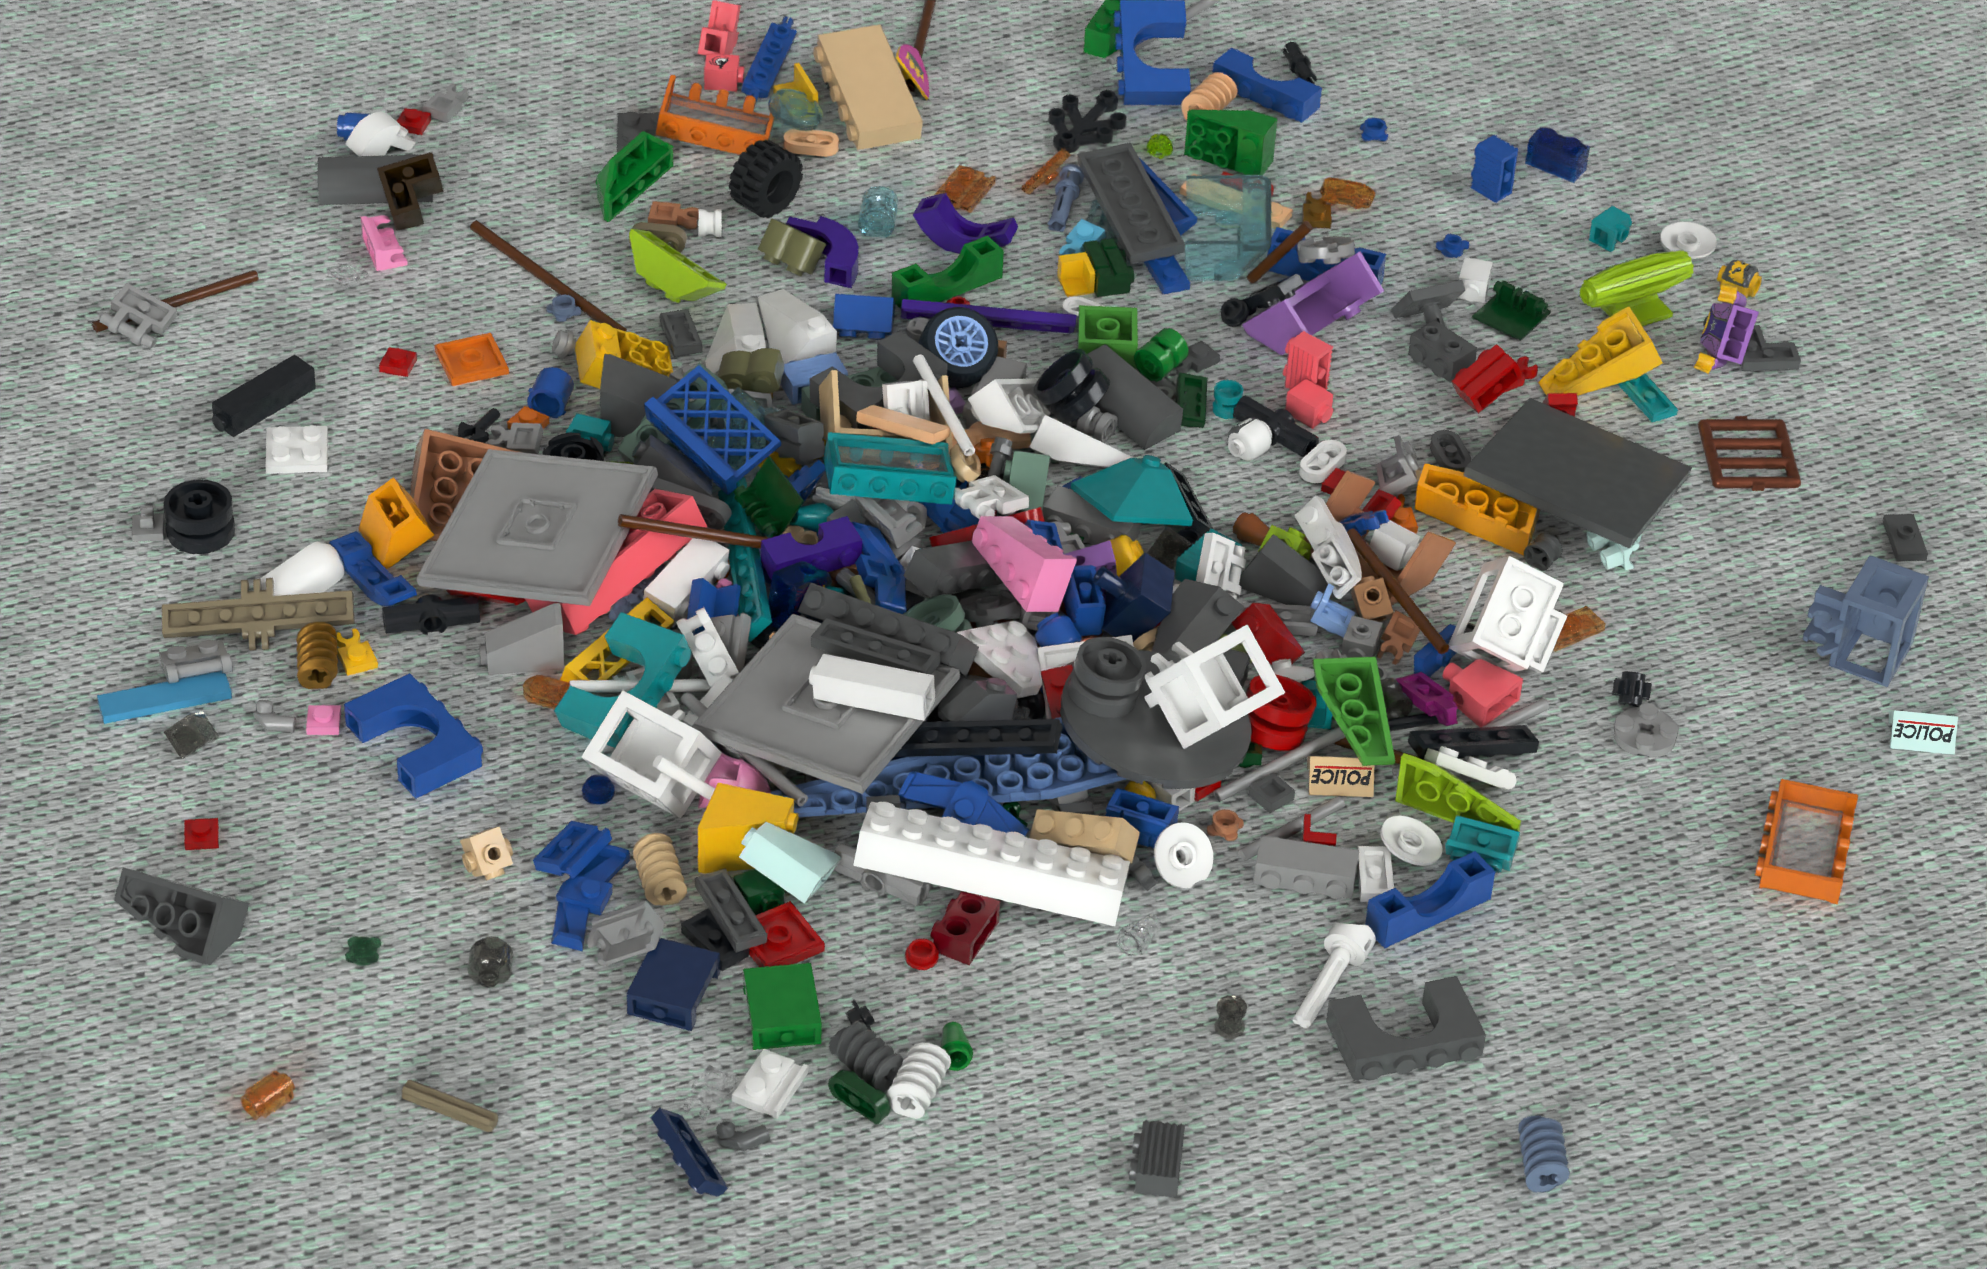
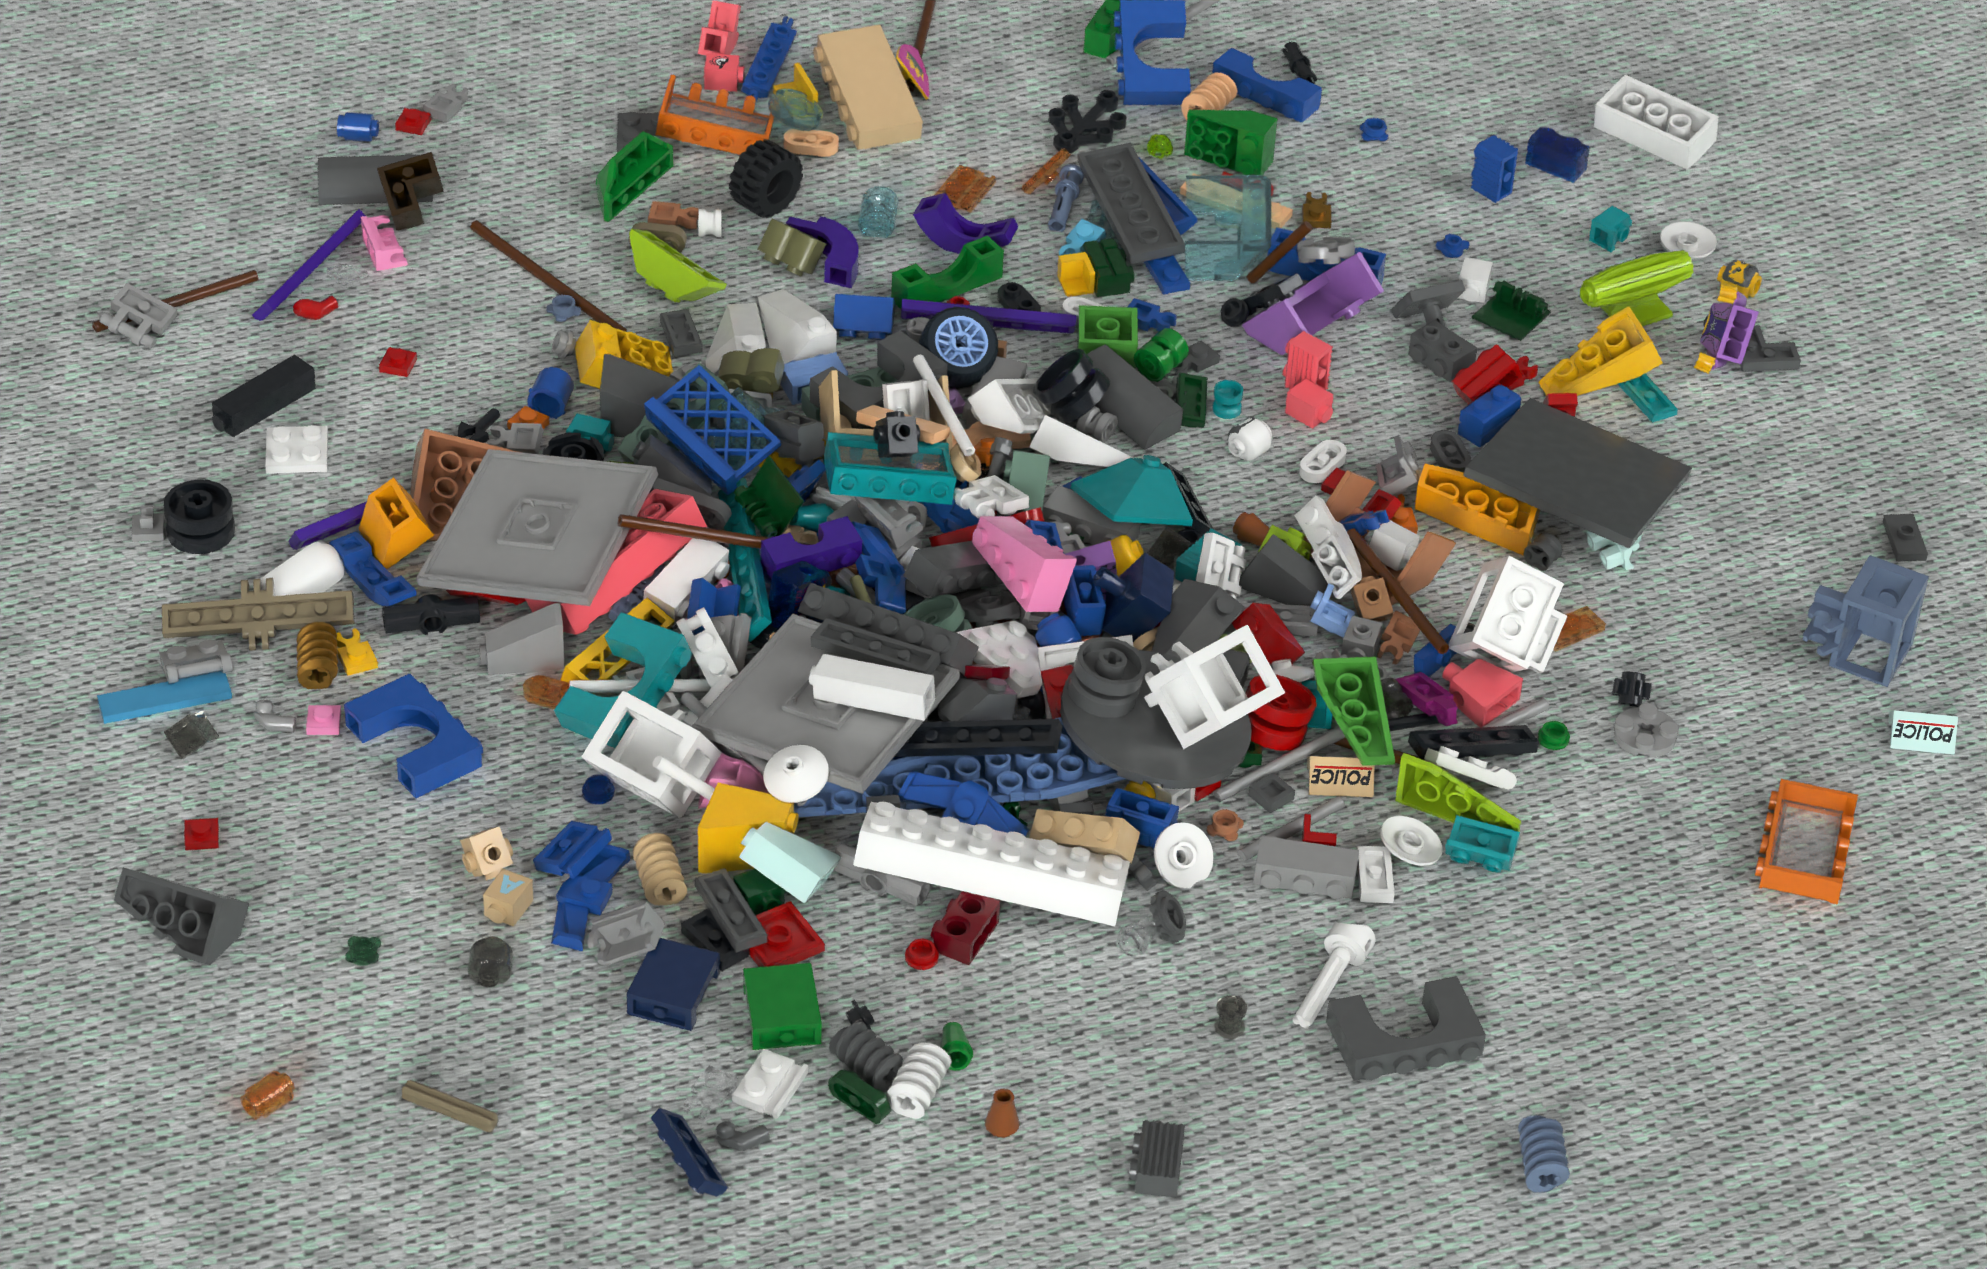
white brick [345,112,416,156] -> none
orange tile [435,333,509,386] -> none
black piece [1233,395,1319,457] -> none
clear orange plate [1320,177,1375,209] -> none
blue arch [1365,851,1495,949] -> none
copper bar [1698,416,1801,491] -> none
none -> dark purple tile [252,209,366,321]
none -> dark purple tile [288,501,367,550]
none -> red arm [293,296,339,320]
none -> tan brick [483,869,533,927]
none -> white dish [763,745,829,803]
none -> black brick [873,411,920,458]
none -> dark red tile [965,664,1010,680]
none -> dark orange cone [985,1089,1020,1138]
none -> black plate [997,282,1041,312]
none -> blue plate [1128,298,1177,332]
none -> dark grey gear [1149,890,1186,944]
none -> blue brick [1457,384,1521,448]
none -> green plate [1538,721,1570,750]
none -> white brick [1594,75,1719,169]

